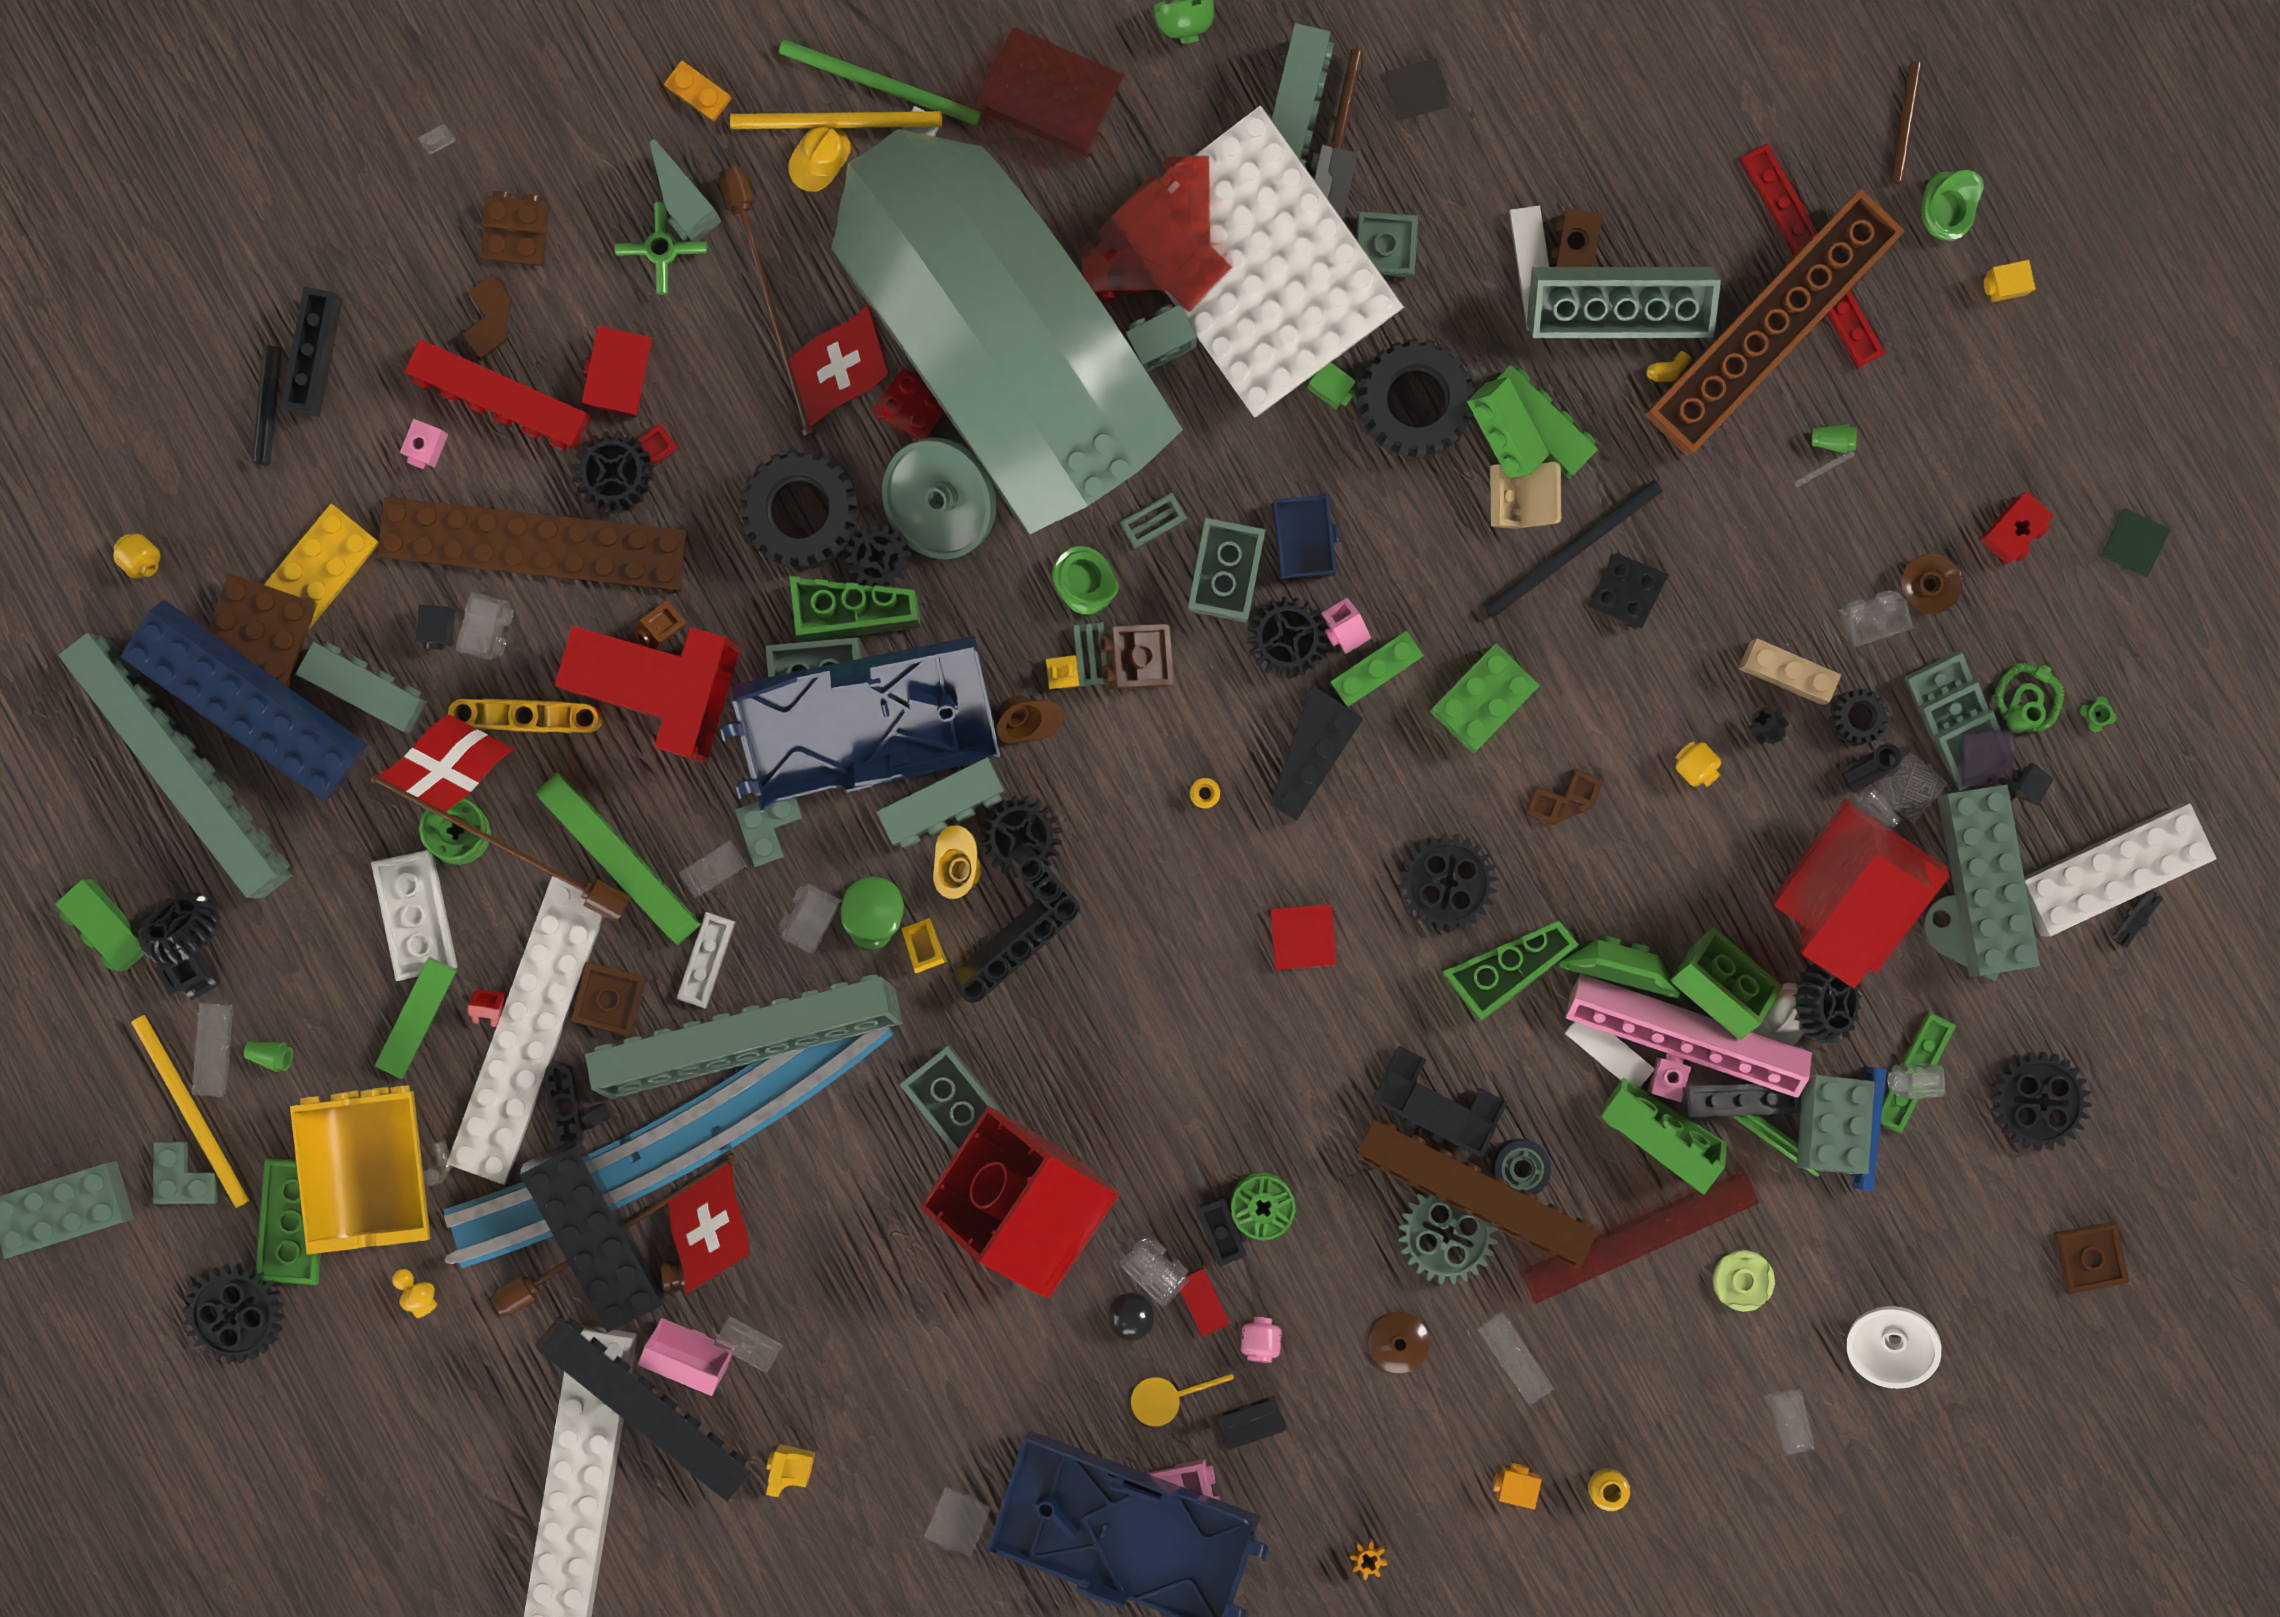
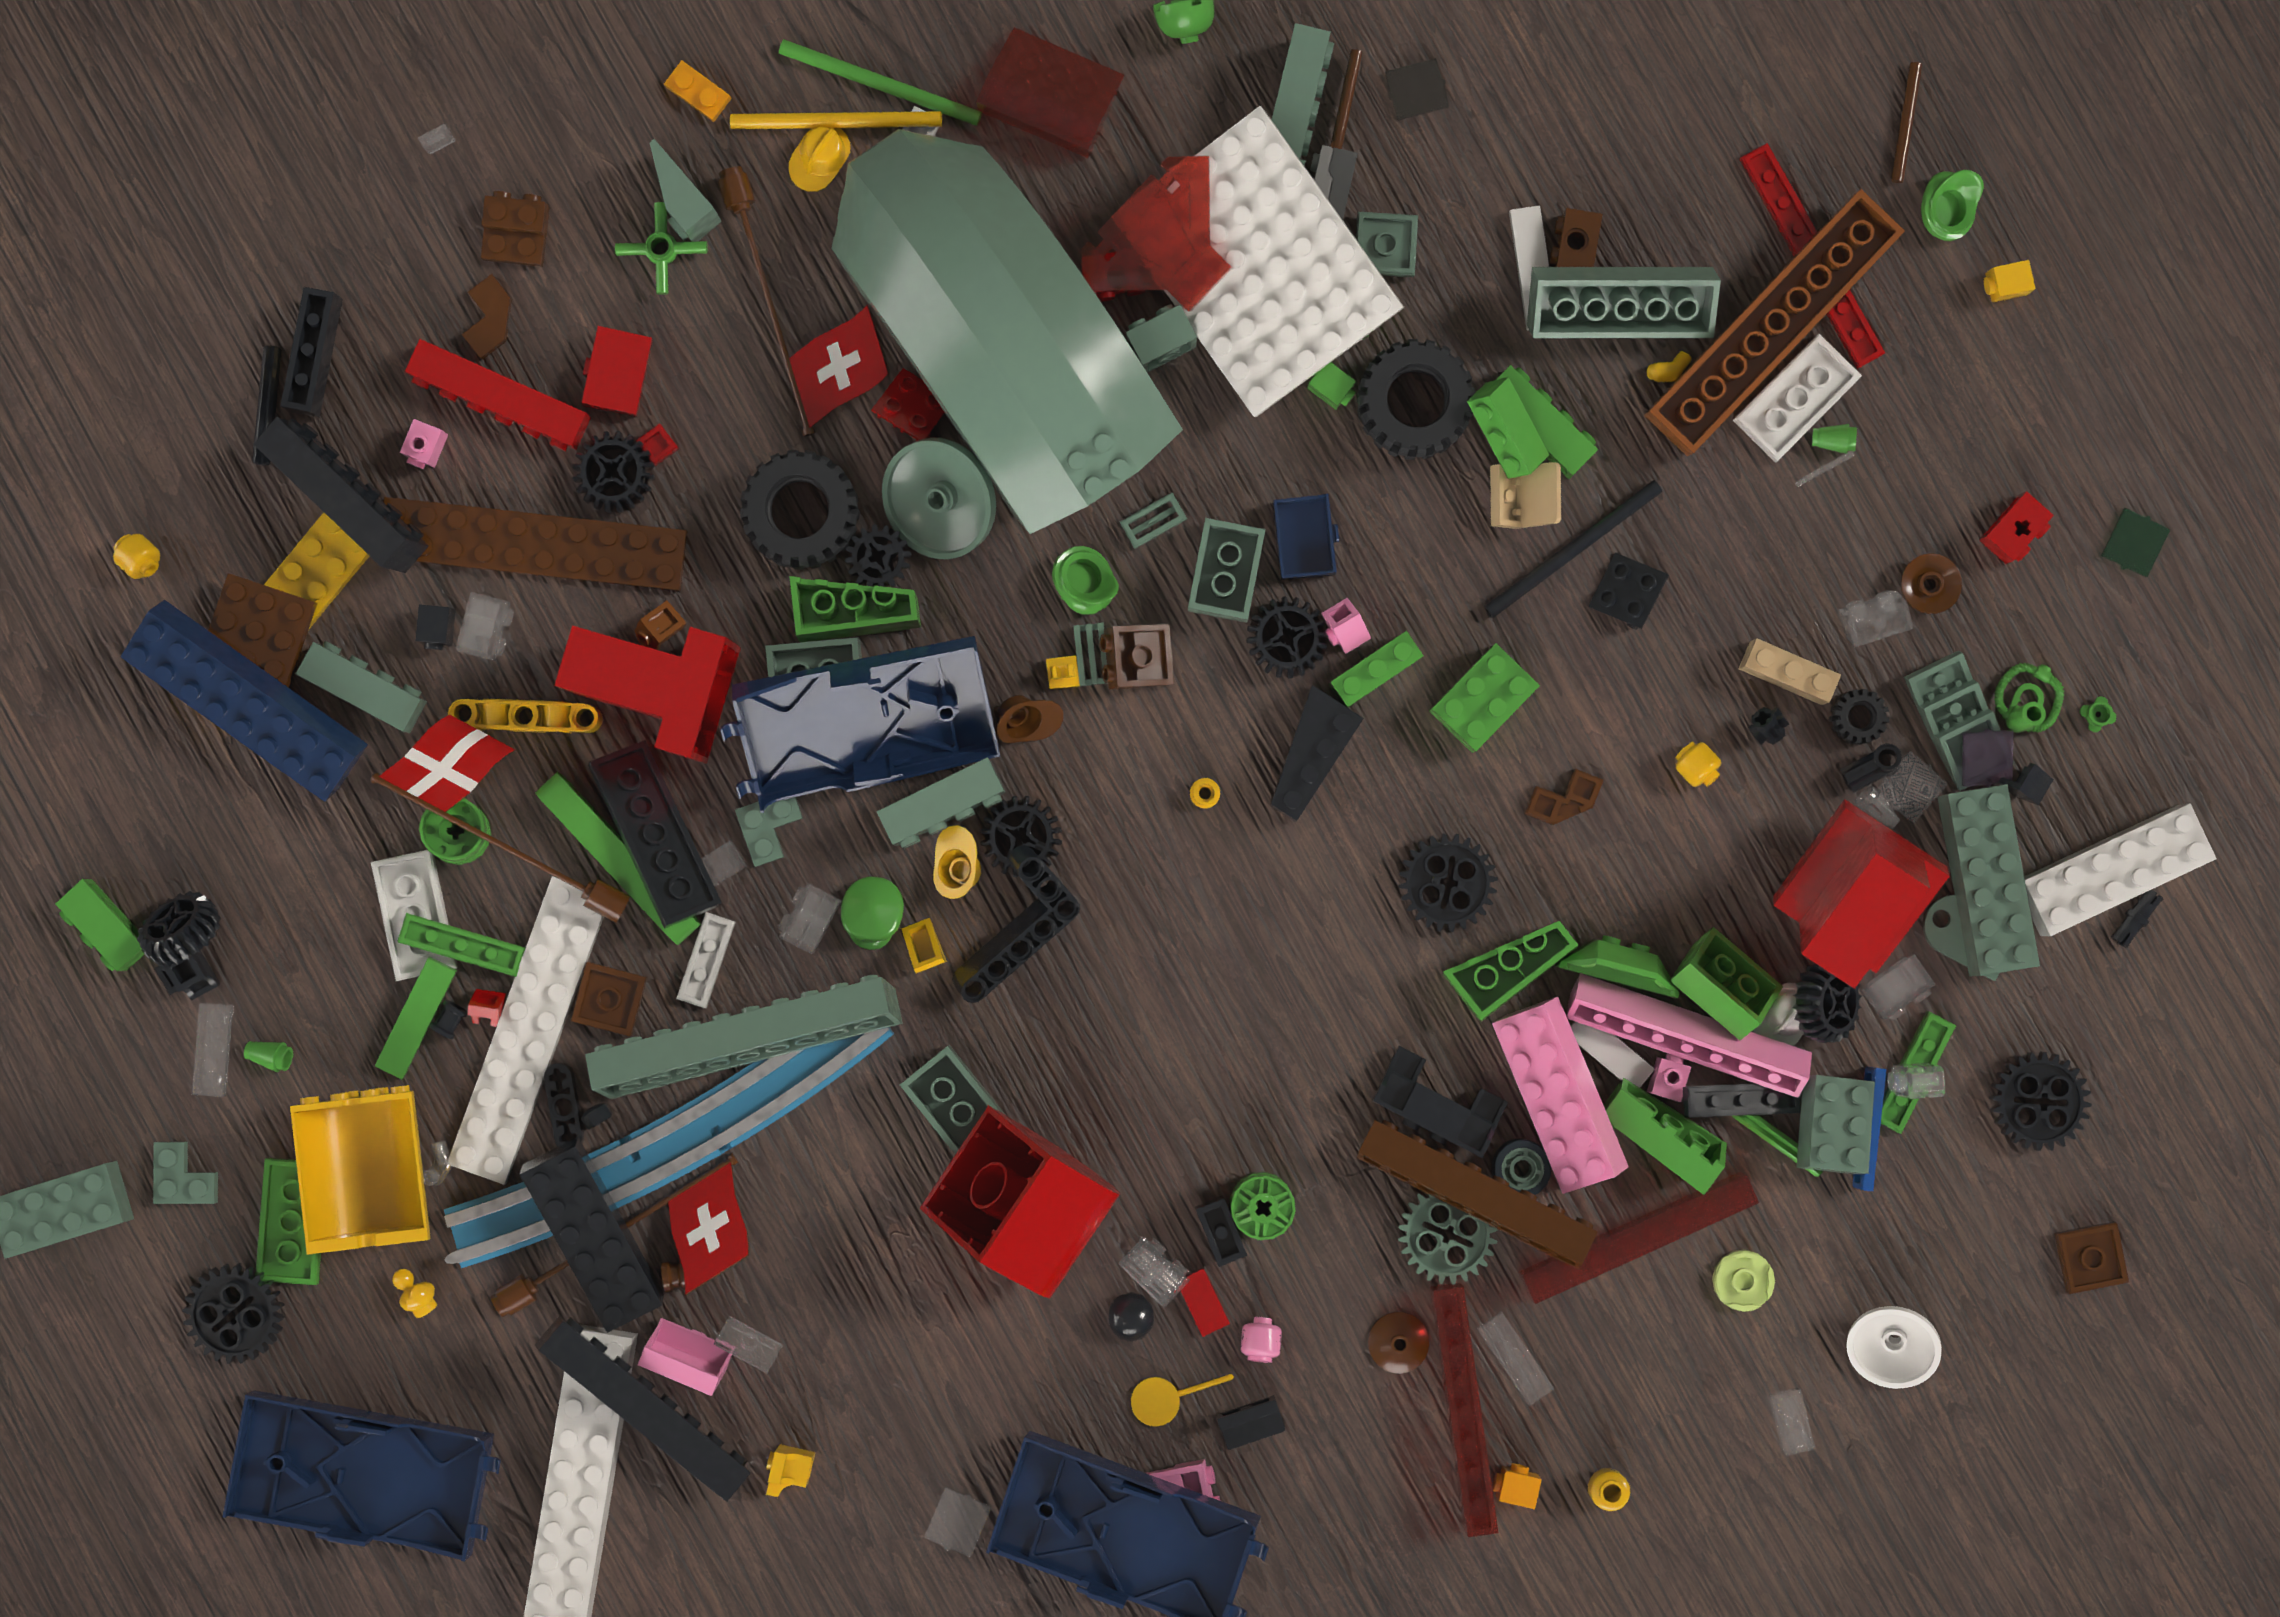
sand green brick [58,633,292,899] -> none
yellow piece [131,1015,250,1208] -> none
red tile [1270,904,1336,970] -> none
light orange gear [1349,1539,1388,1580] -> none
none -> dark blue piece [222,1390,501,1562]
none -> black brick [253,417,429,573]
none -> bright green tile [397,913,526,977]
none -> black bush [429,999,468,1040]
none -> black plate [588,740,722,929]
none -> clear red brick [1430,1283,1499,1537]
none -> bright pink brick [1492,996,1629,1194]
none -> white tile [1732,334,1862,463]
none -> clear brick [1859,954,1935,1021]

